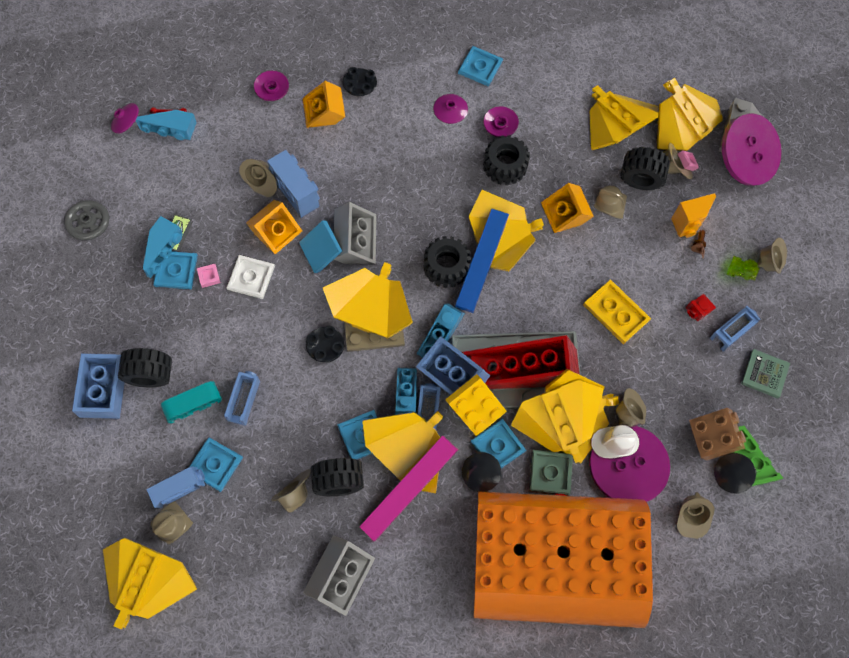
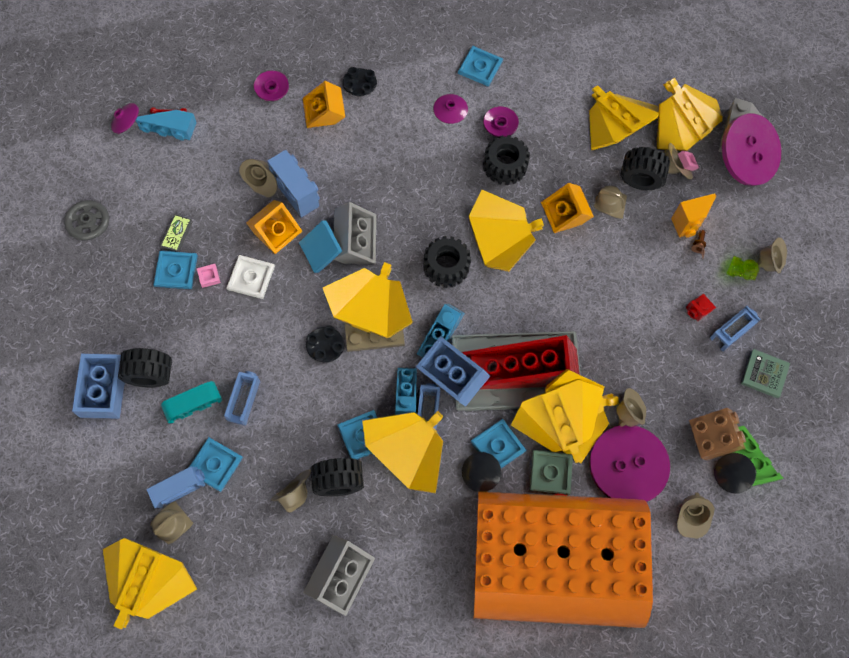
dark azure slope [143,216,183,279] -> none
dark pink tile [360,436,458,541] -> none
yellow plate [445,374,507,436] -> none
blue tile [455,209,509,313] -> none
yellow plate [583,279,651,345] -> none
white piece [591,425,639,458] -> none

